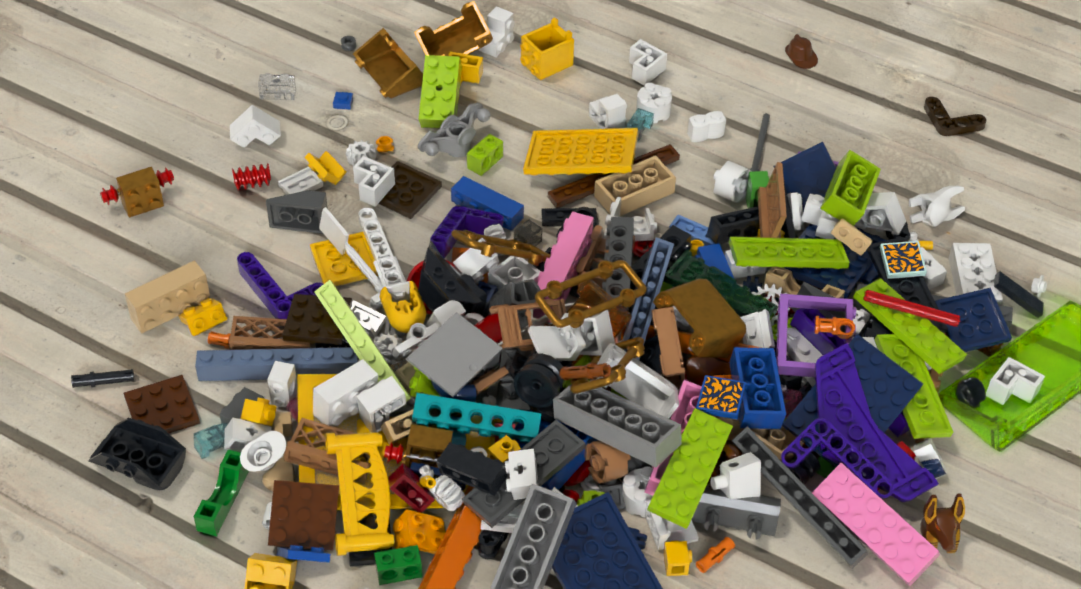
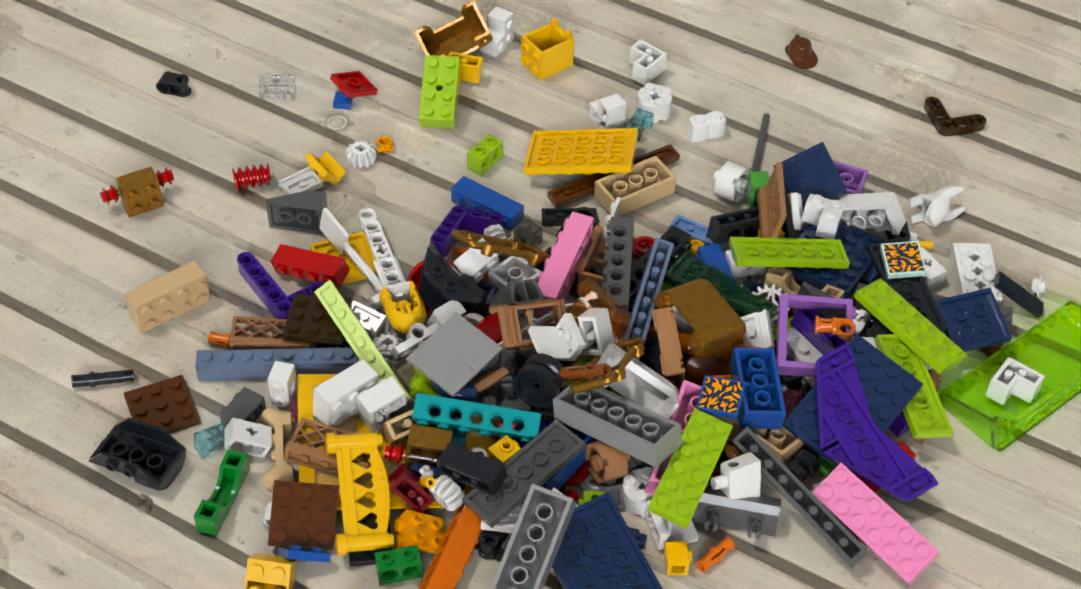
yellow bracket [178,298,227,336] -> none
white brick [230,105,281,148] -> none
yellow brick [240,397,277,426] -> none
white piece [240,431,287,472] -> none
dark grey bush [341,36,356,51] -> none
pearl gold windscreen [353,28,423,99] -> none
white brick [353,156,395,207] -> none
dark brown plate [378,161,442,219] -> none
light grey piece [418,103,491,157] -> none
white brick [505,449,539,500] -> none
pearl gold bar [535,260,646,328] -> none
white bracket [633,208,657,241] -> none
dark purple beam [781,418,894,500] -> none
lime brick [820,150,881,226] -> none
tan bracket [831,219,872,256] -> none
red axle [863,290,960,327] -> none
white leg [914,438,947,479] -> none
reddish brown piece [920,493,965,553] -> none
black hair [955,377,986,409] -> none
none -> black piece [156,71,192,97]
none -> red brick [270,244,350,287]
none -> red tile [330,71,378,98]

